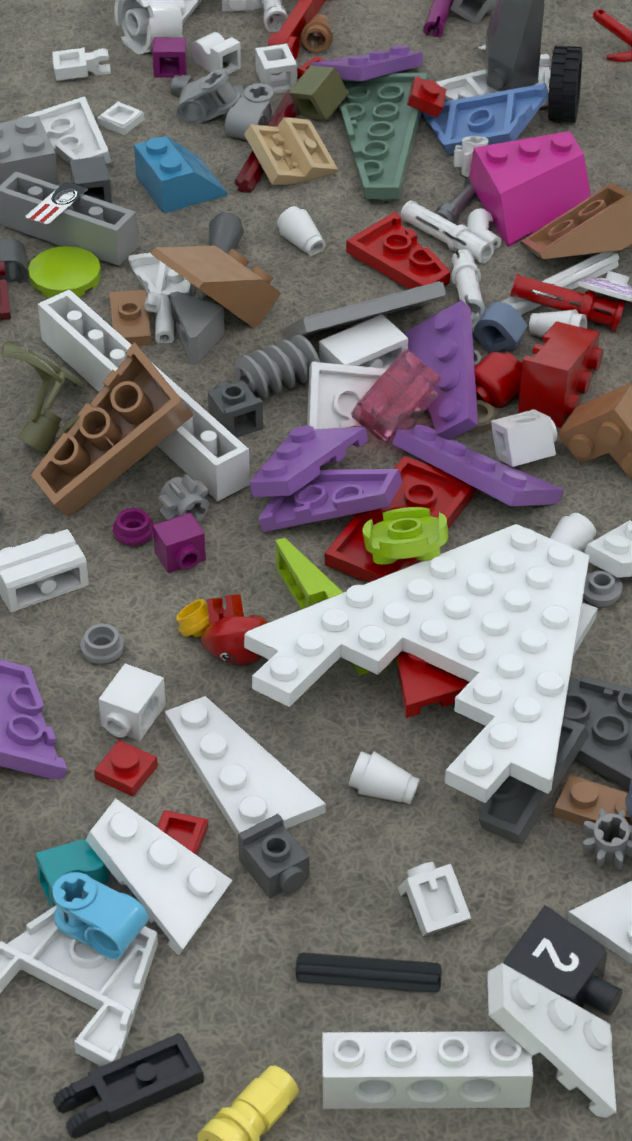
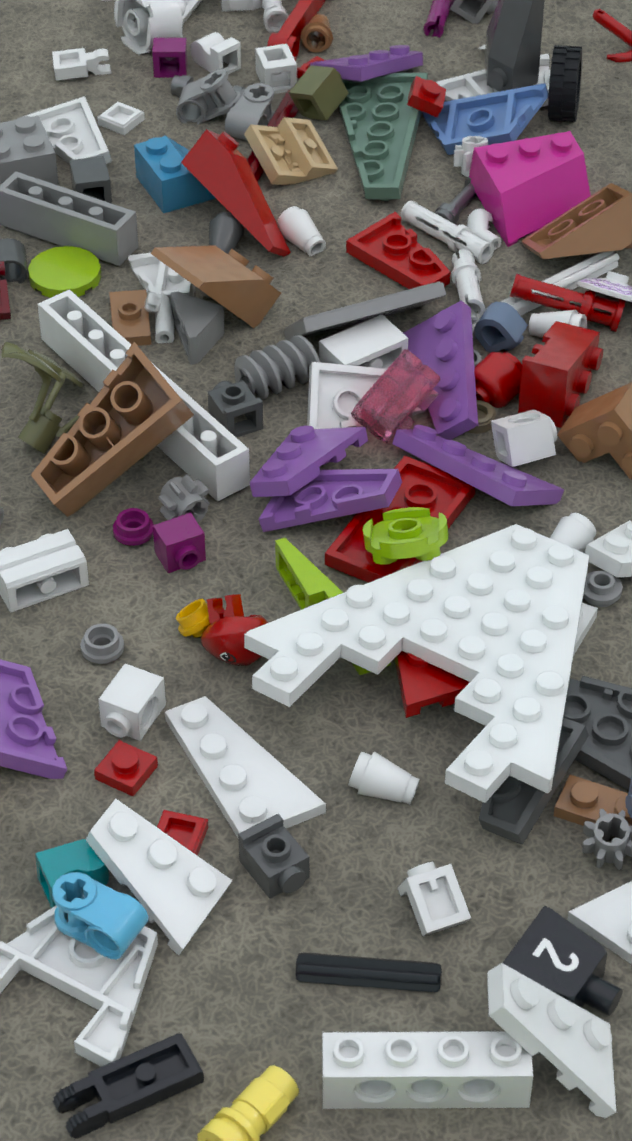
sticker [25,182,87,224] -> none
none -> red wedge [181,129,291,257]

